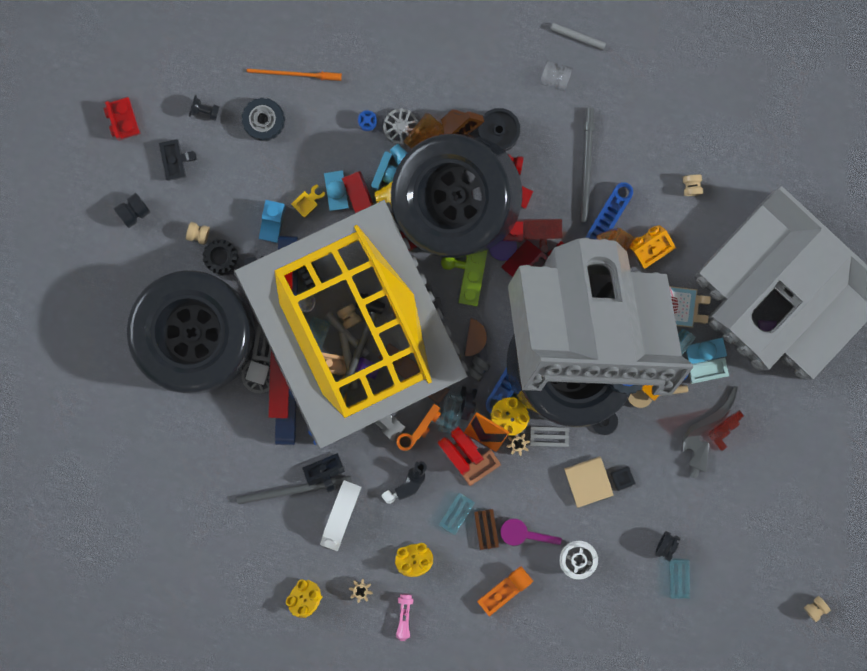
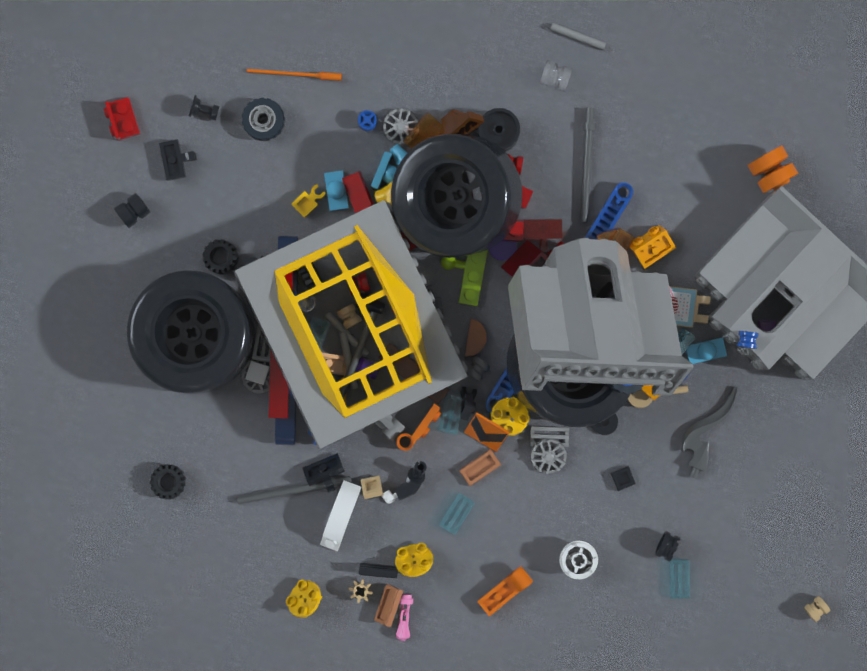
tan wheel [186,222,210,245] -> none
dark azure arch [259,200,286,243] -> none
red wheel [437,426,484,476] -> none
reddish brown tile [474,509,499,550] -> none
magenta piece [500,519,562,546] -> none
tan gear [506,434,530,456] -> none
tan slope [564,456,614,508] -> none
tan wheel [683,175,703,196] -> none
light aqua tile [689,358,729,384] -> none
clear red plate [708,410,744,451] -> none
none -> black tyre [150,464,186,500]
none -> red wheel [350,272,370,295]
none -> black tile [359,563,398,579]
none -> tan plate [361,475,383,499]
none -> nougat tile [374,584,403,627]
none -> light grey wheel [531,439,567,474]
none -> blue wheel [737,331,759,349]
none -> orange wheel [747,145,799,194]

